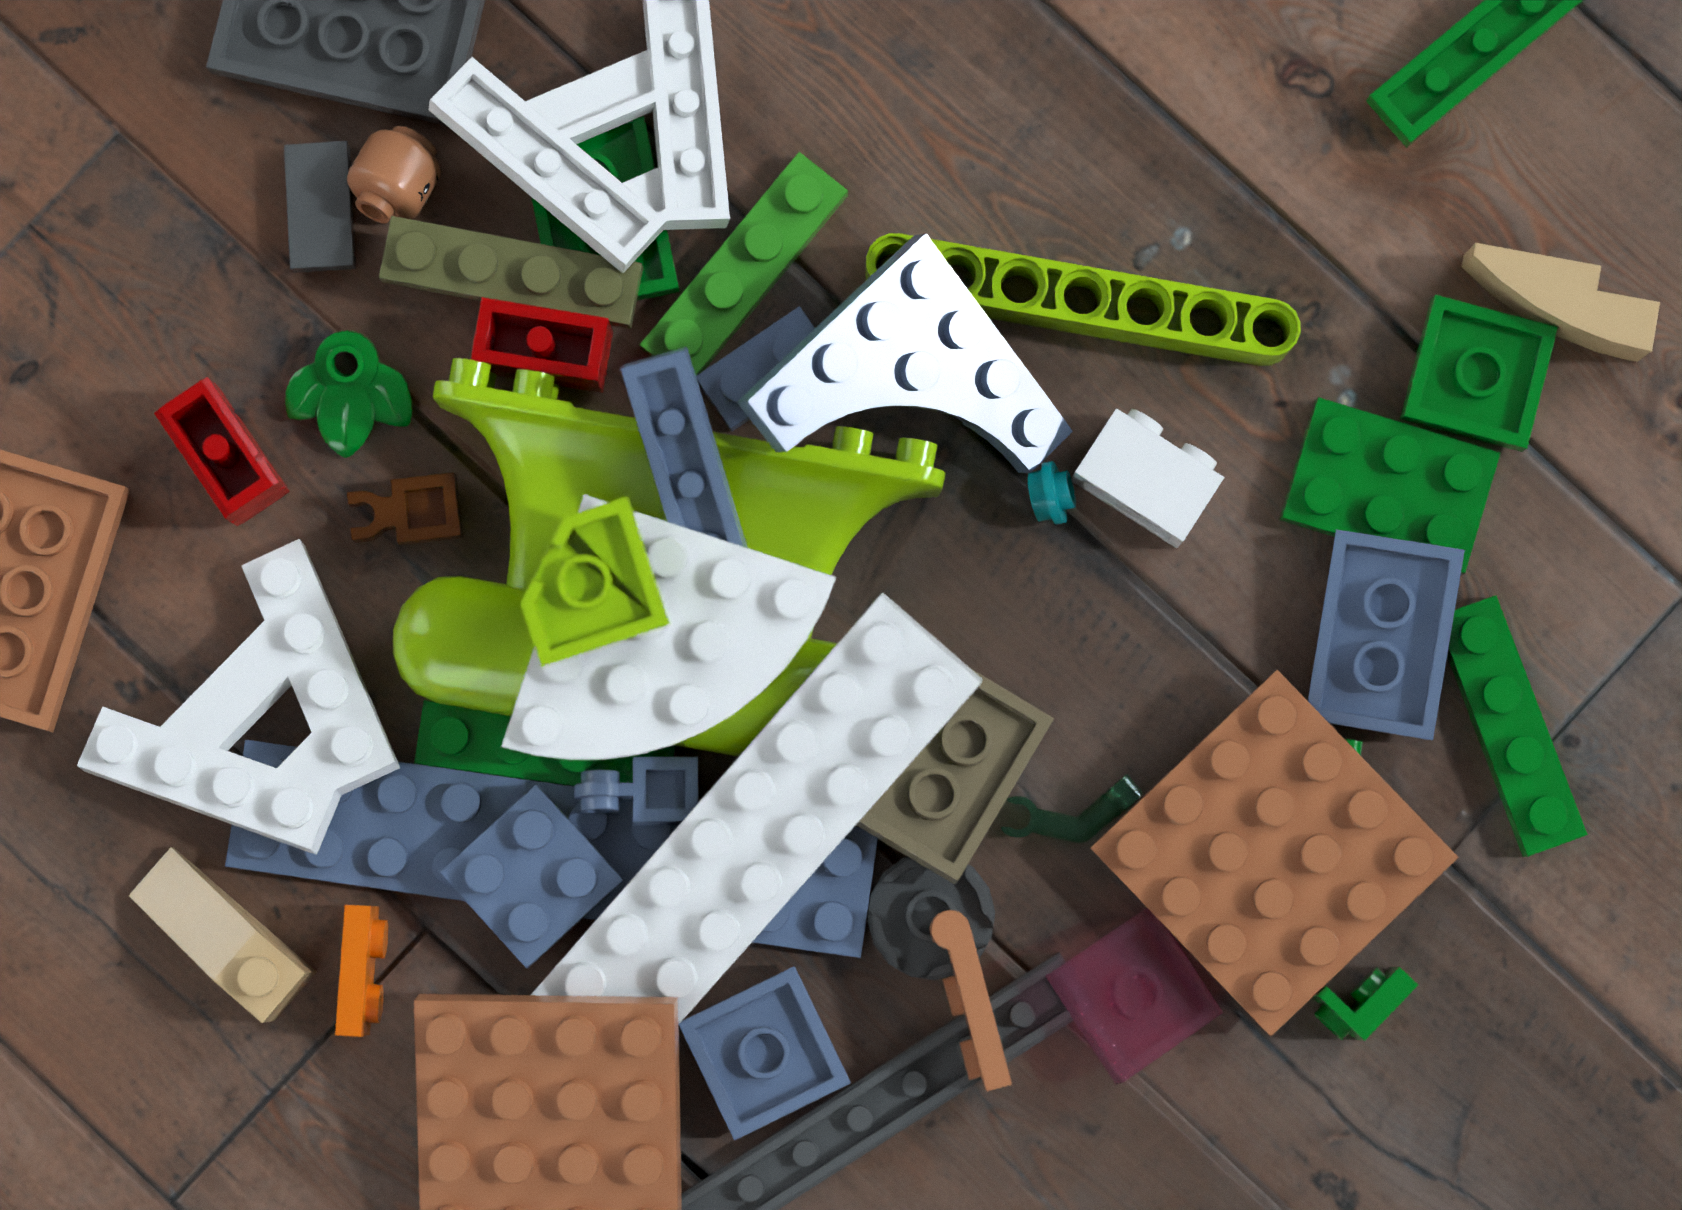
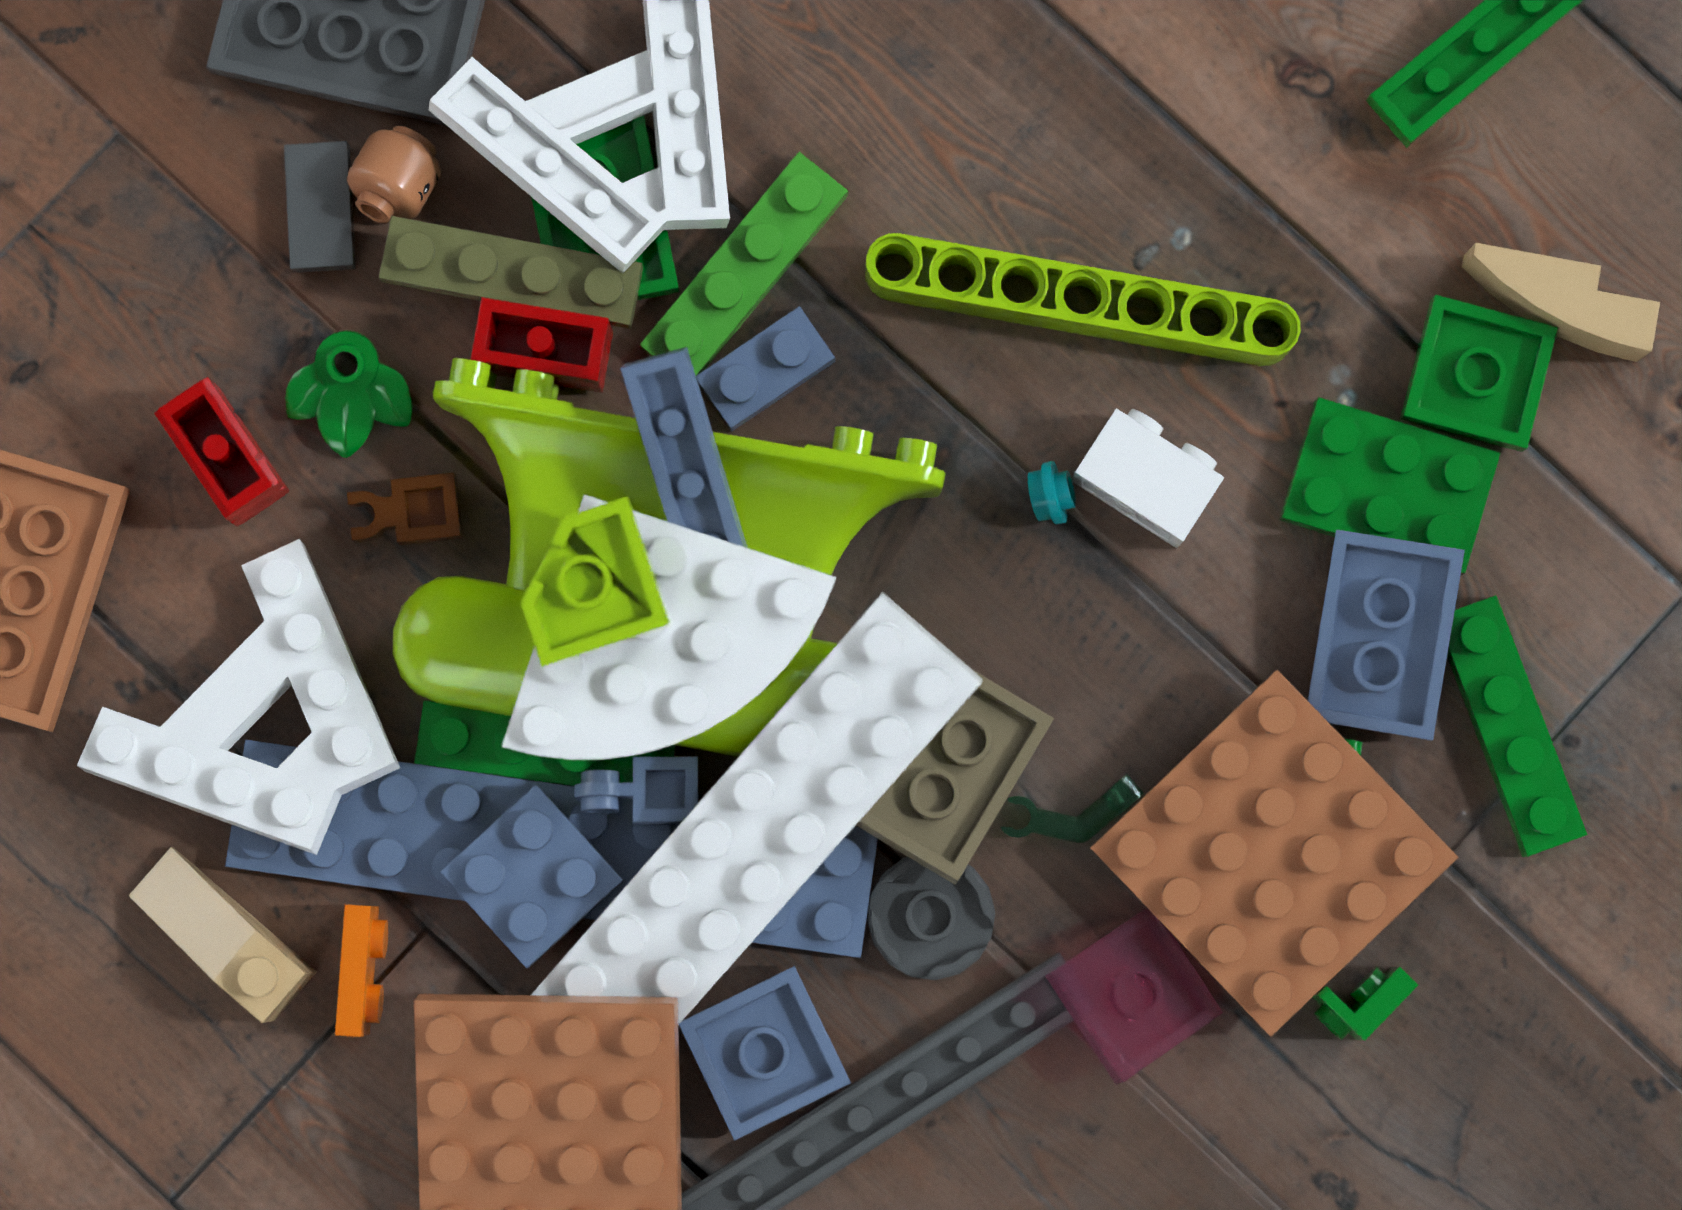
plate [737,234,1073,473] -> none
nougat plate [929,910,1012,1091] -> none

